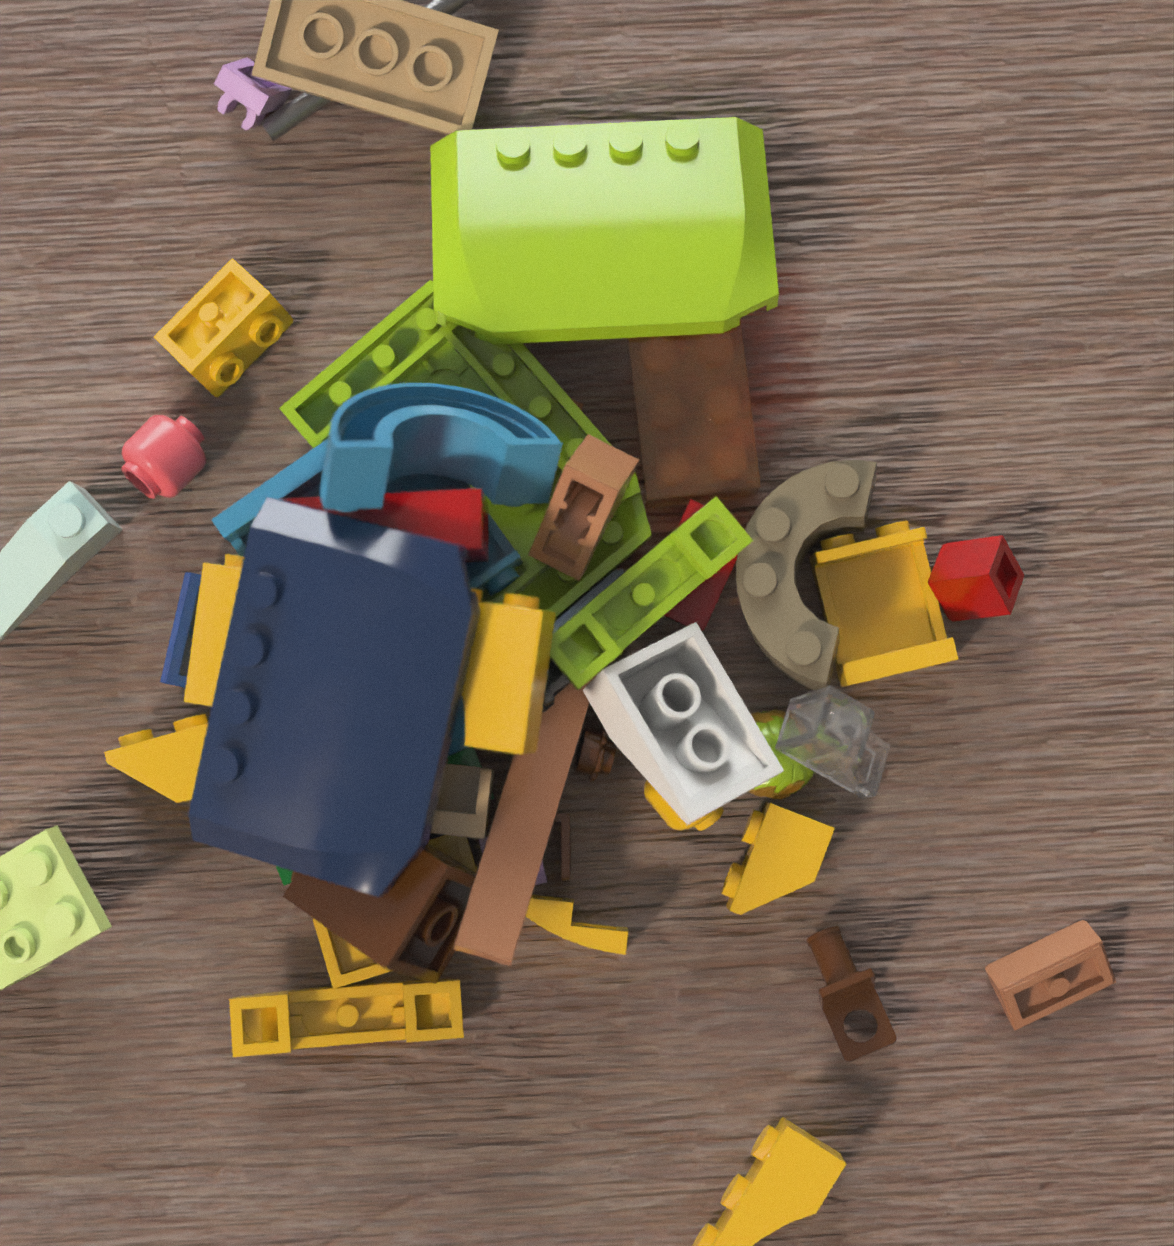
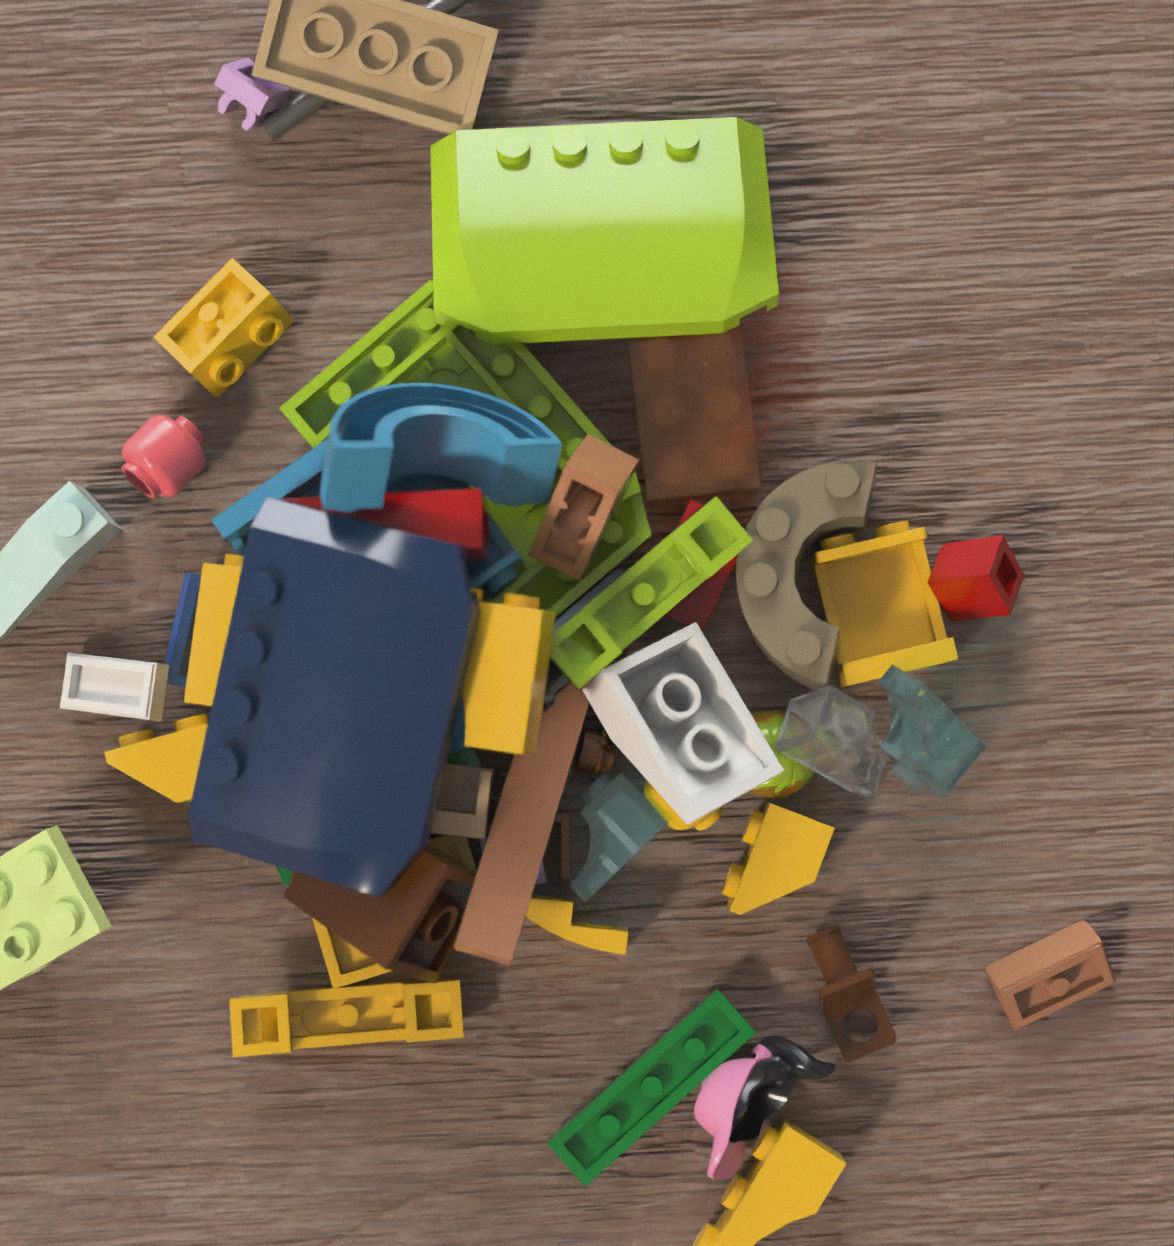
none -> white tile [60,653,169,721]
none -> green plate [547,988,756,1187]
none -> clear light blue arch [570,772,668,902]
none -> hair [694,1036,836,1180]
none -> clear light blue arch [878,664,986,799]

